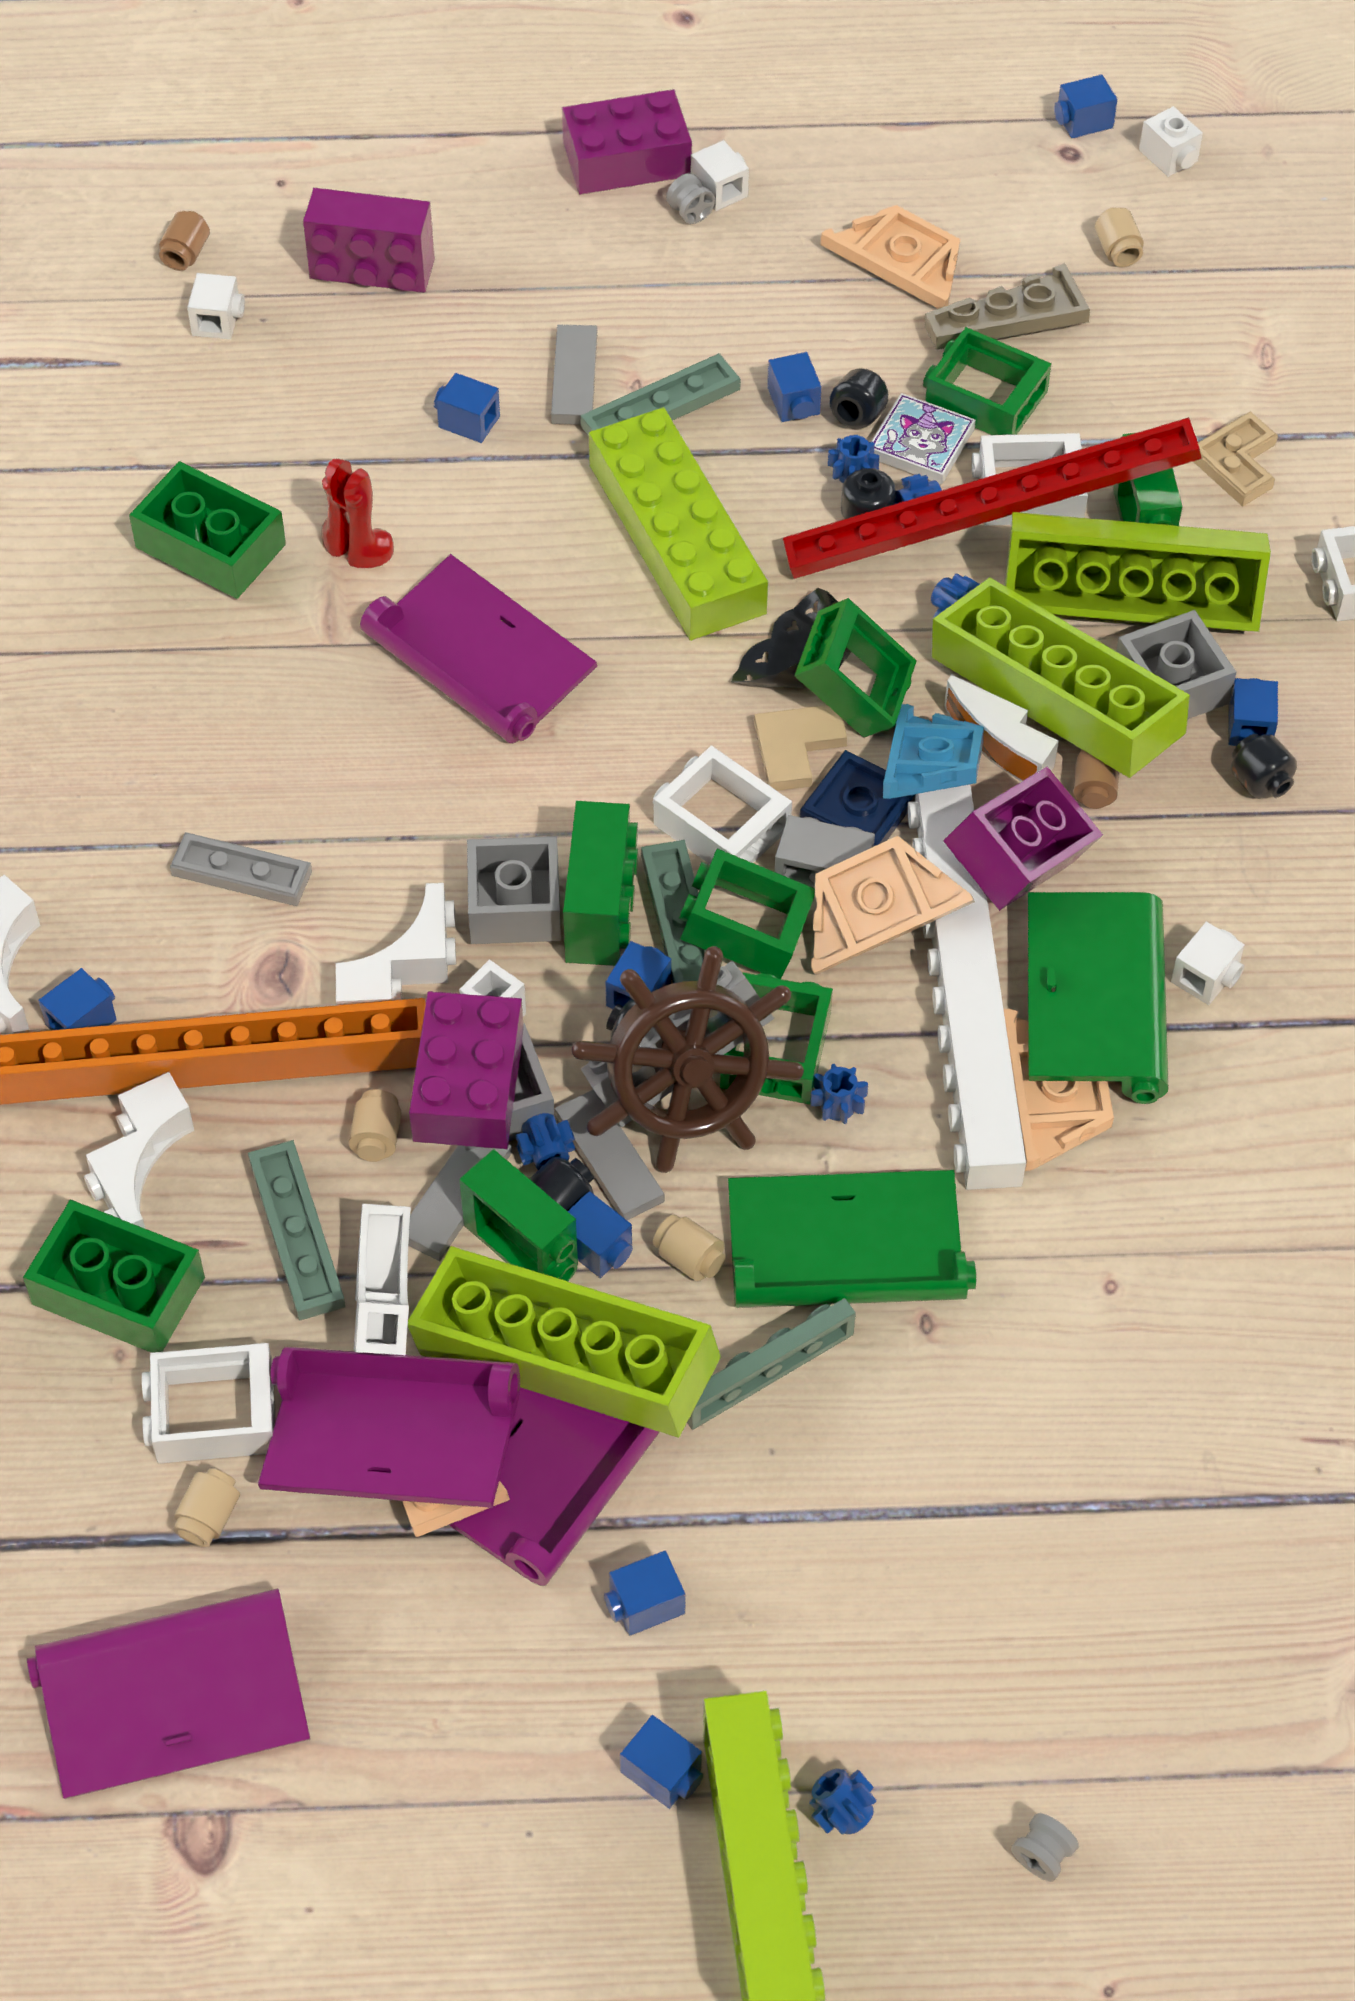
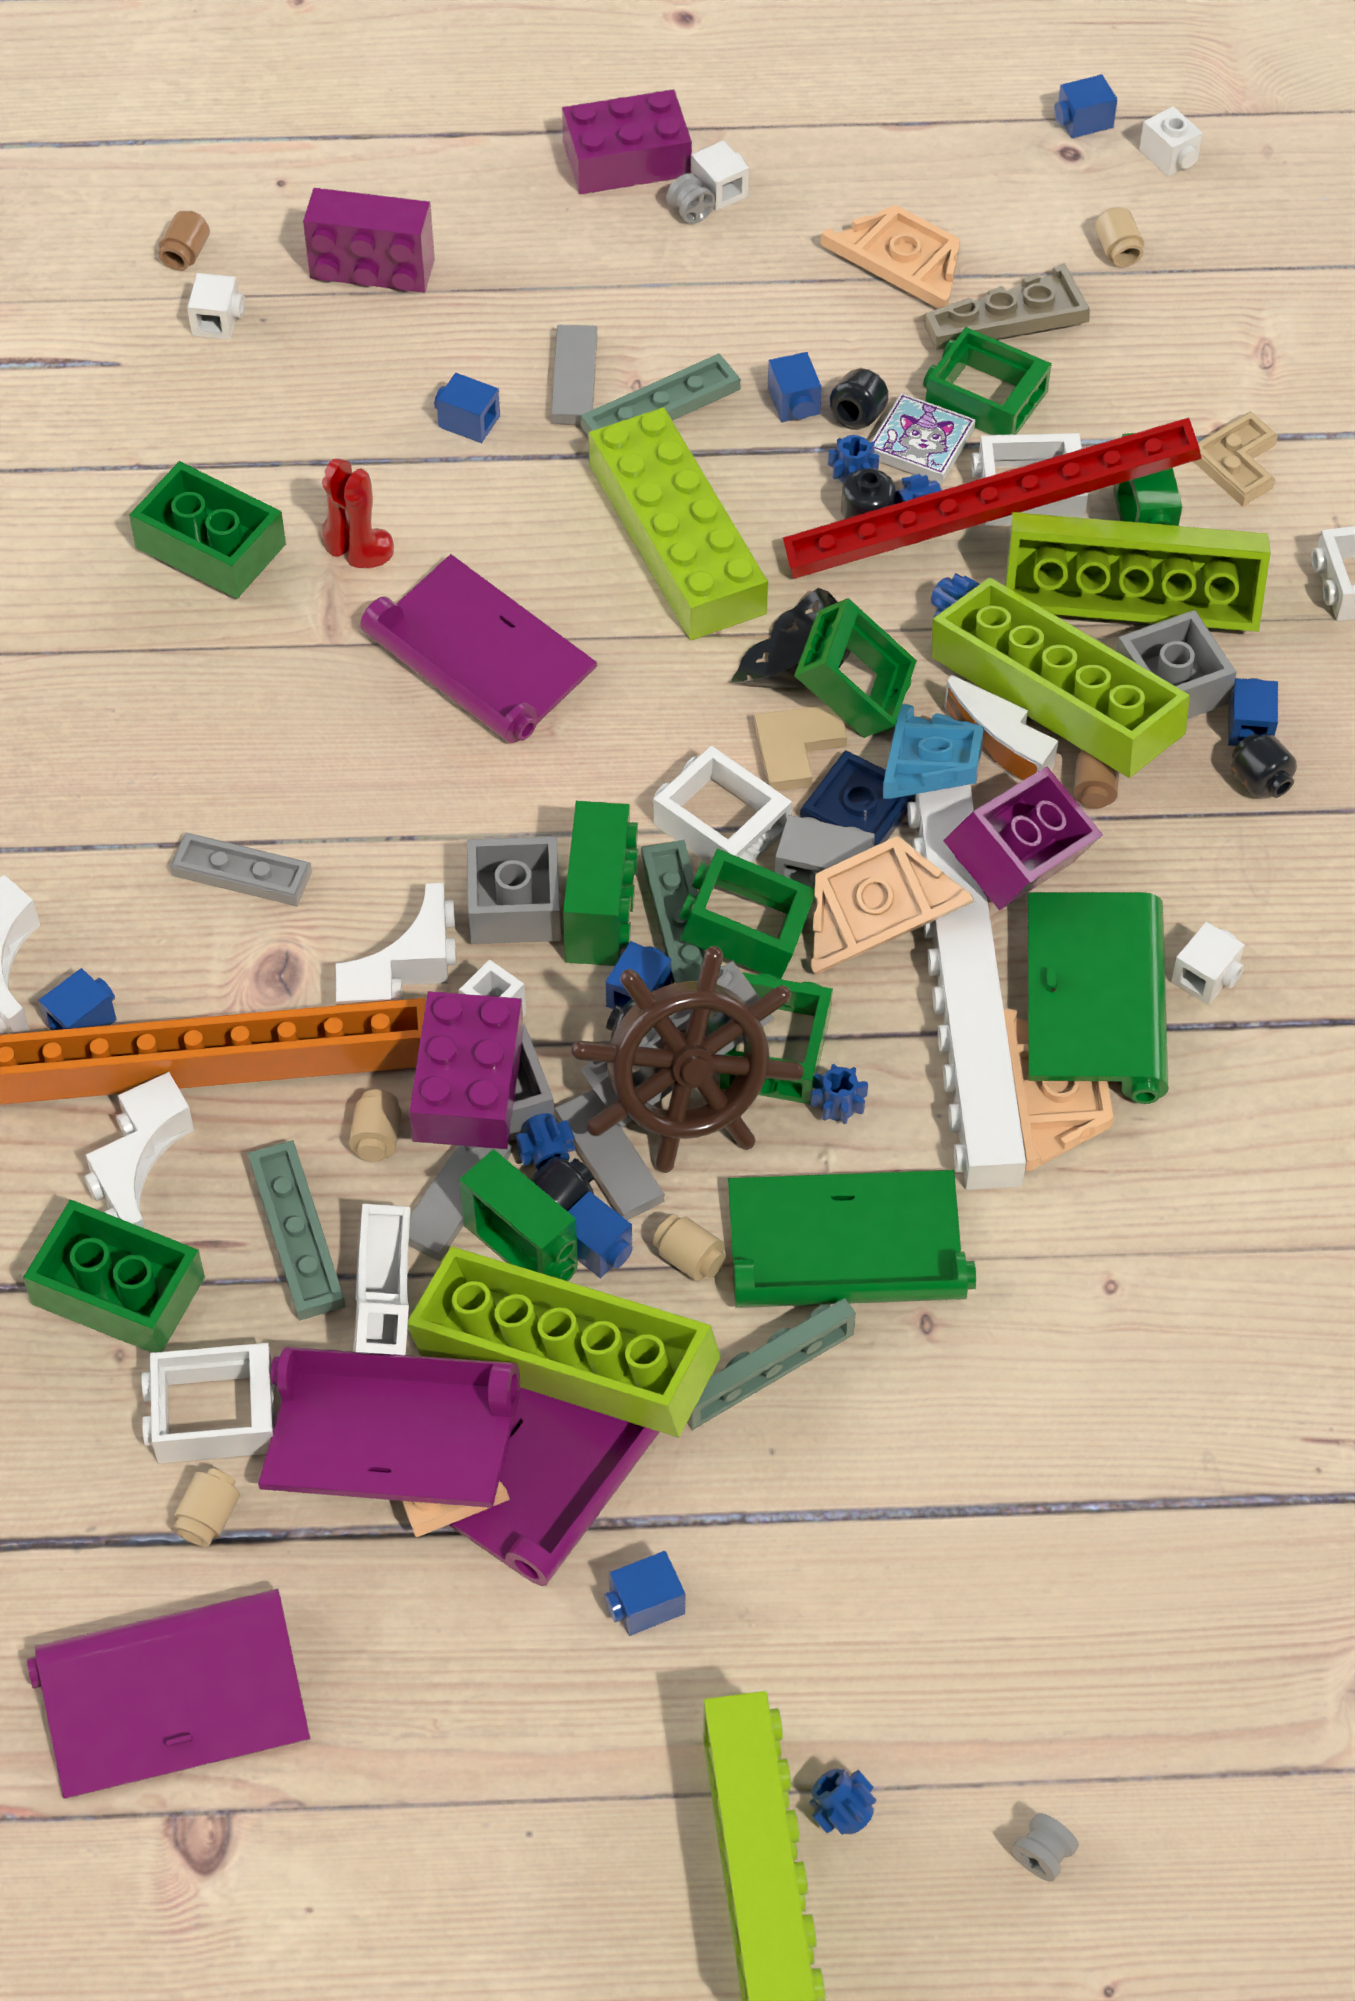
blue brick [620,1714,704,1809] -> none

